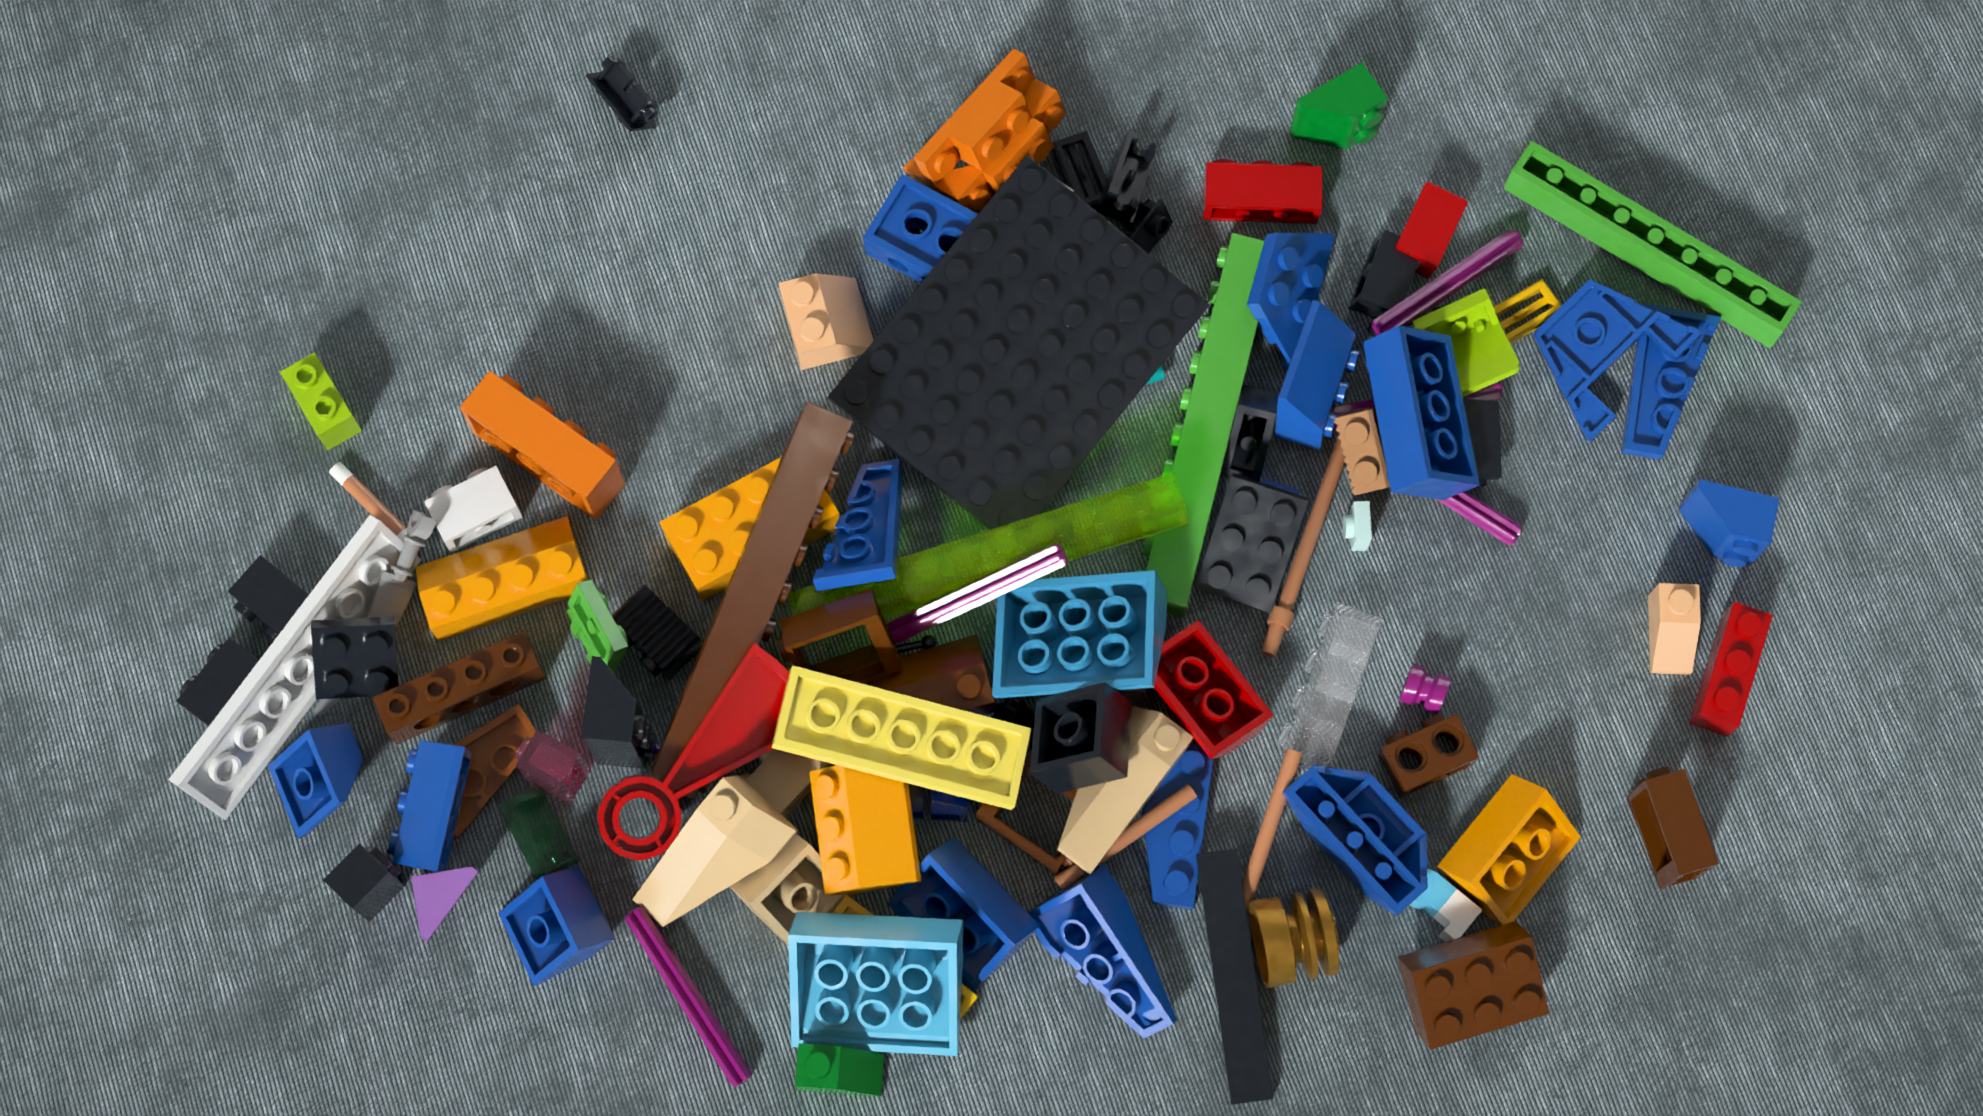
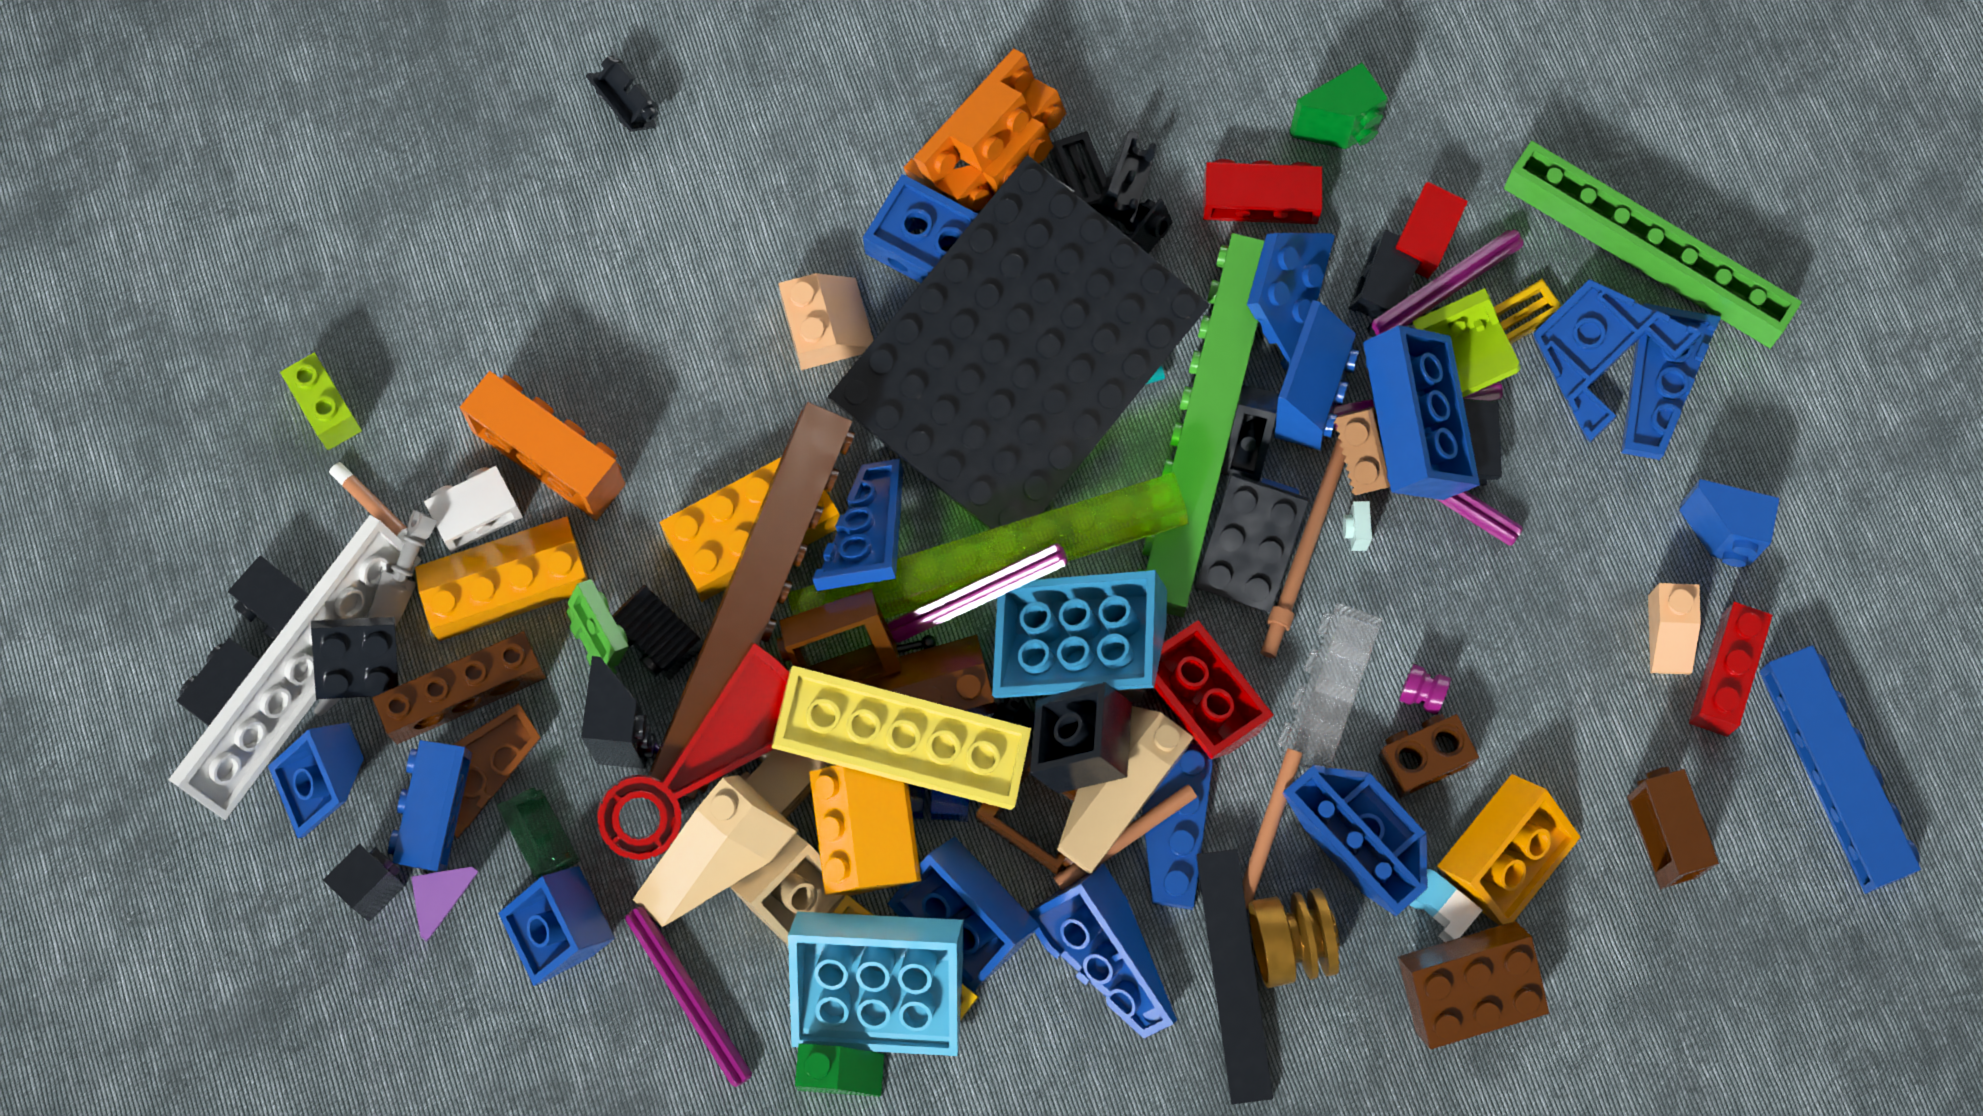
clear pink brick [516,730,591,805] -> none
none -> blue brick [1759,645,1921,894]

